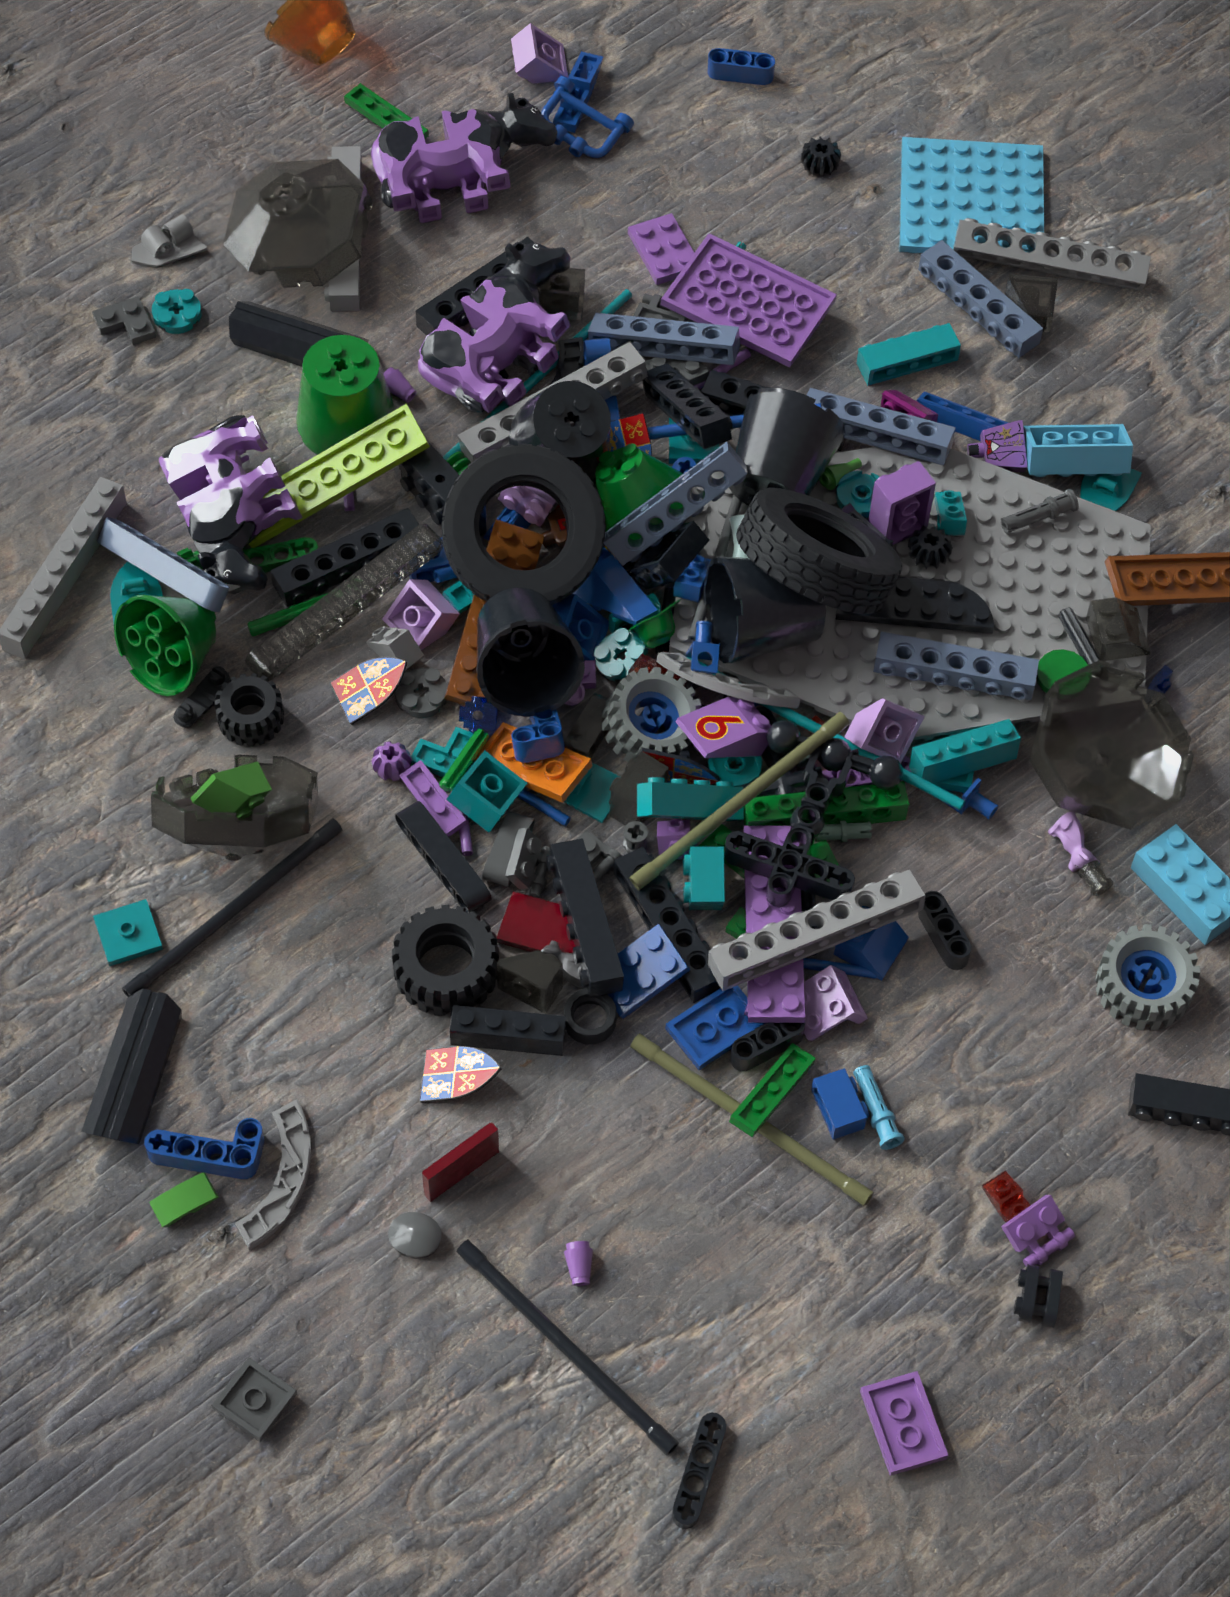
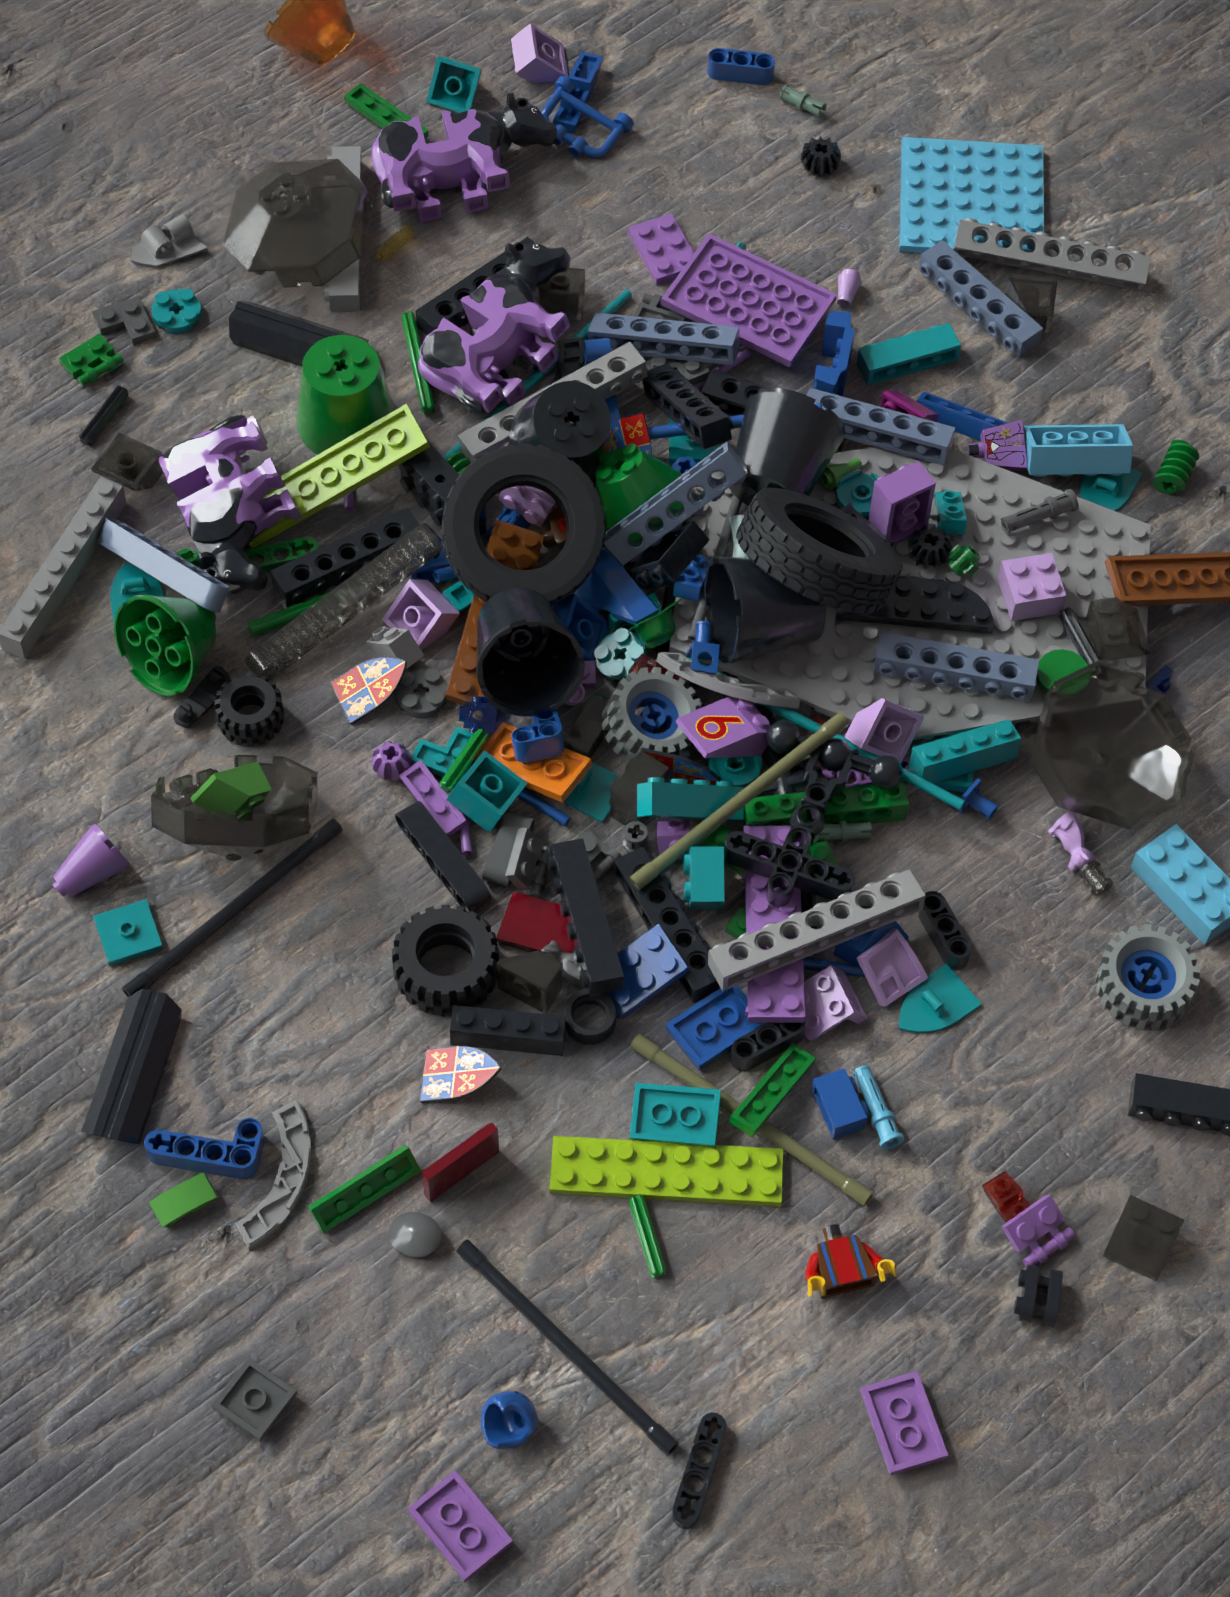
medium lavender cone [384,367,417,403] -> none
medium lavender cone [564,1241,593,1286] -> none
none -> medium lavender cone [52,824,130,897]
none -> green plate [59,333,124,387]
none -> black axle [79,385,129,446]
none -> clear smoke slope [91,433,164,491]
none -> green plate [308,1145,421,1234]
none -> clear yellow axle [375,225,415,261]
none -> green axle [402,312,435,414]
none -> medium lavender plate [407,1470,513,1583]
none -> teal slope [426,56,482,113]
none -> blue piece [480,1391,539,1449]
none -> lime plate [550,1136,783,1207]
none -> teal plate [629,1082,721,1148]
none -> green axle [629,1195,666,1278]
none -> sand green pin [780,85,827,118]
none -> torso [804,1224,897,1299]
none -> blue plate [813,311,855,397]
none -> lavender cone [837,269,862,307]
none -> lavender plate [856,928,928,1007]
none -> teal shield [899,964,982,1033]
none -> green gear [948,544,981,576]
none -> lavender brick [997,553,1066,621]
none -> clear smoke slope [1103,1195,1184,1282]
none -> green piece [1153,439,1200,494]

